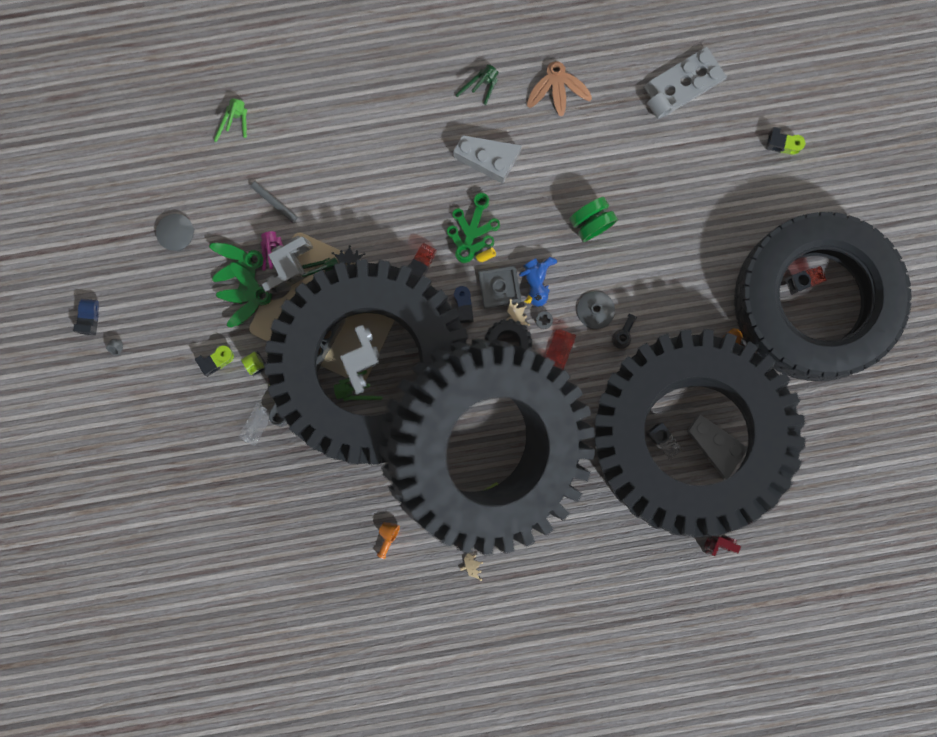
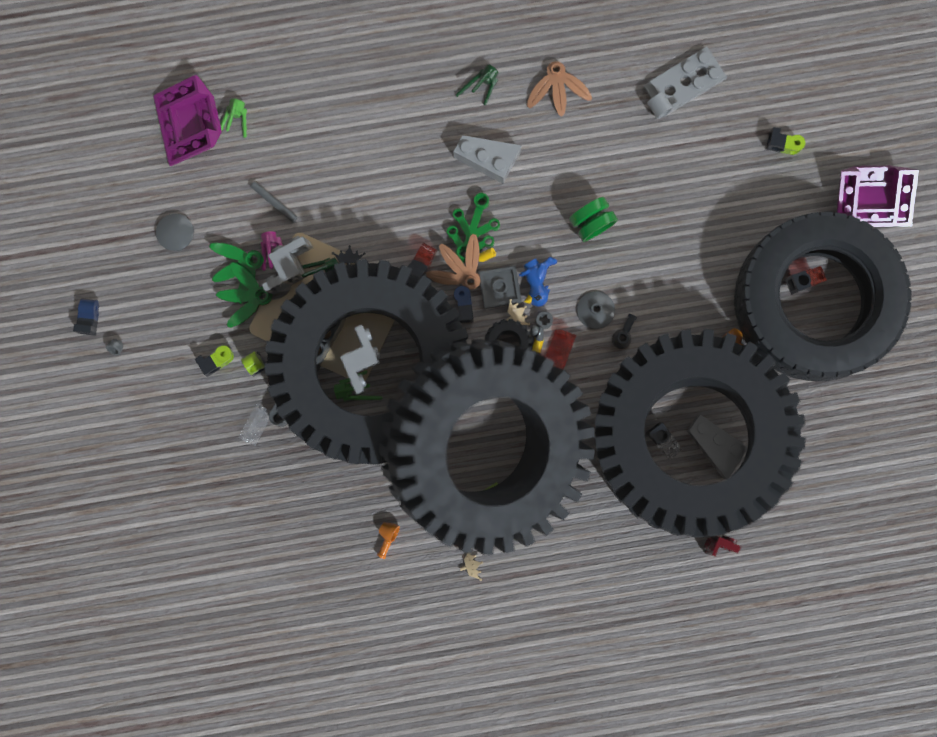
none -> magenta slope [153,75,222,166]
none -> nougat plant [426,234,480,290]
none -> arm [530,325,544,354]
none -> magenta slope [837,165,919,227]

